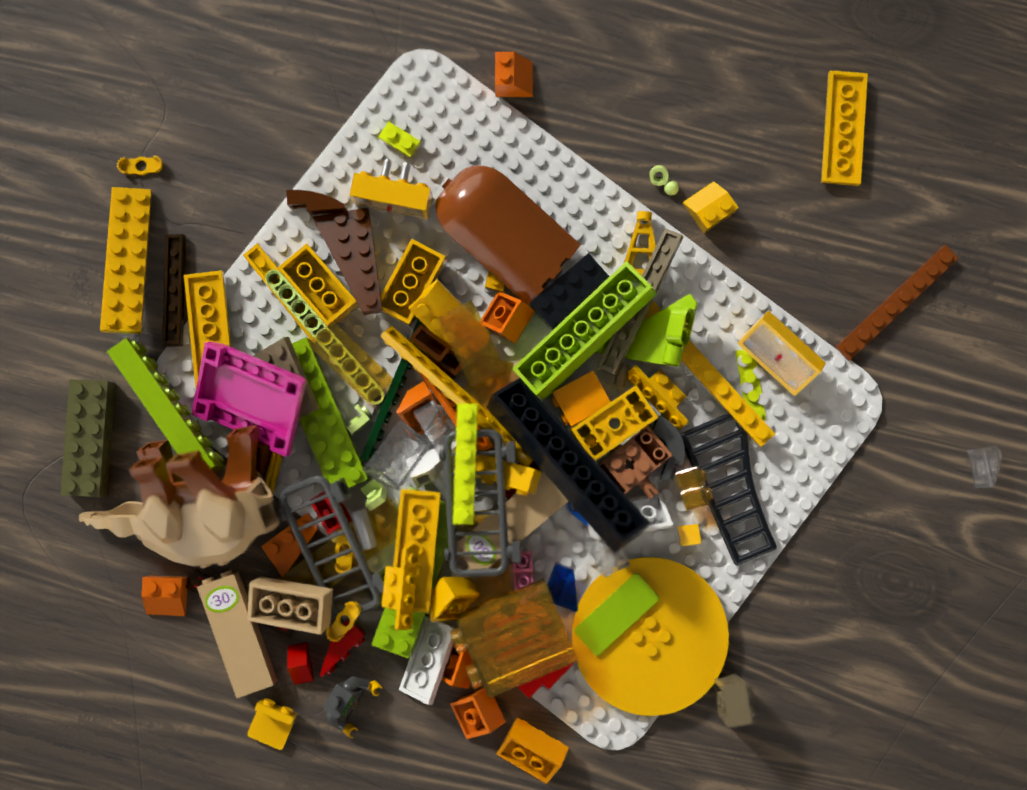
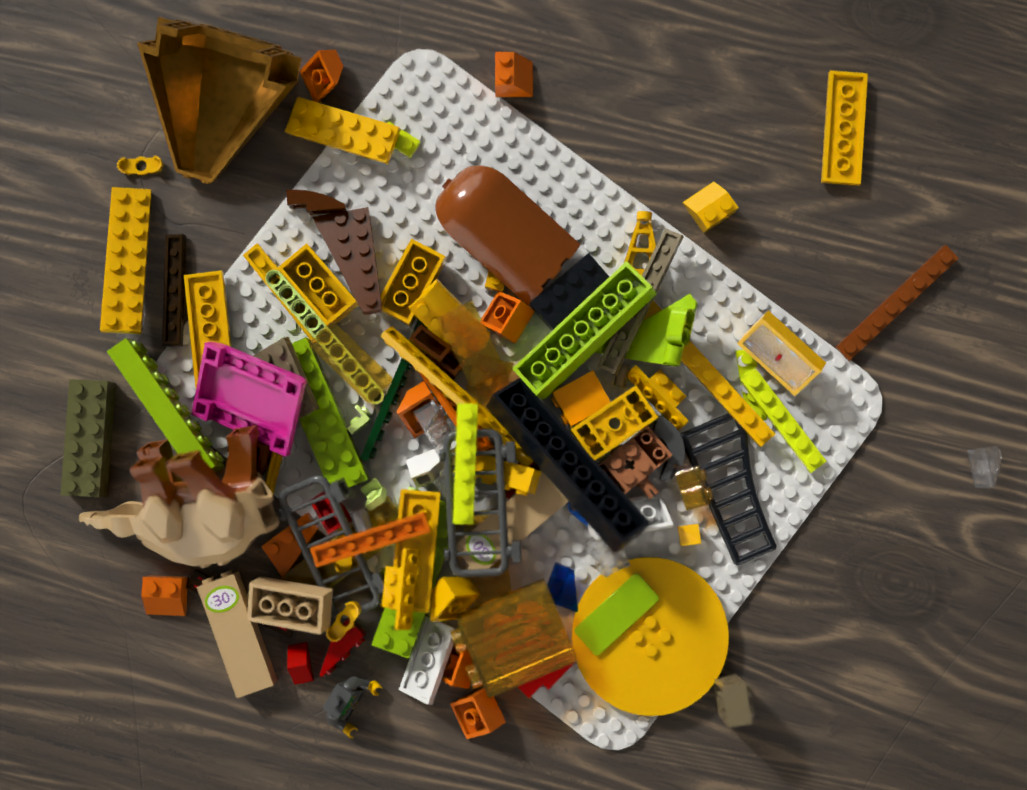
yellow bracket [247,698,298,750] -> none
yellow piece [349,159,433,219] -> none
clear slope [362,420,432,491] -> none
light orange slope [496,718,569,784] -> none
bright pink slope [513,551,534,594] -> none
yellowish green plate [650,165,679,196] -> none
none -> pearl gold piece [137,17,302,184]
none -> yellow plate [285,97,401,164]
none -> orange slope [299,50,343,103]
none -> orange plate [310,512,431,567]
none -> neon yellow plate [739,369,826,473]

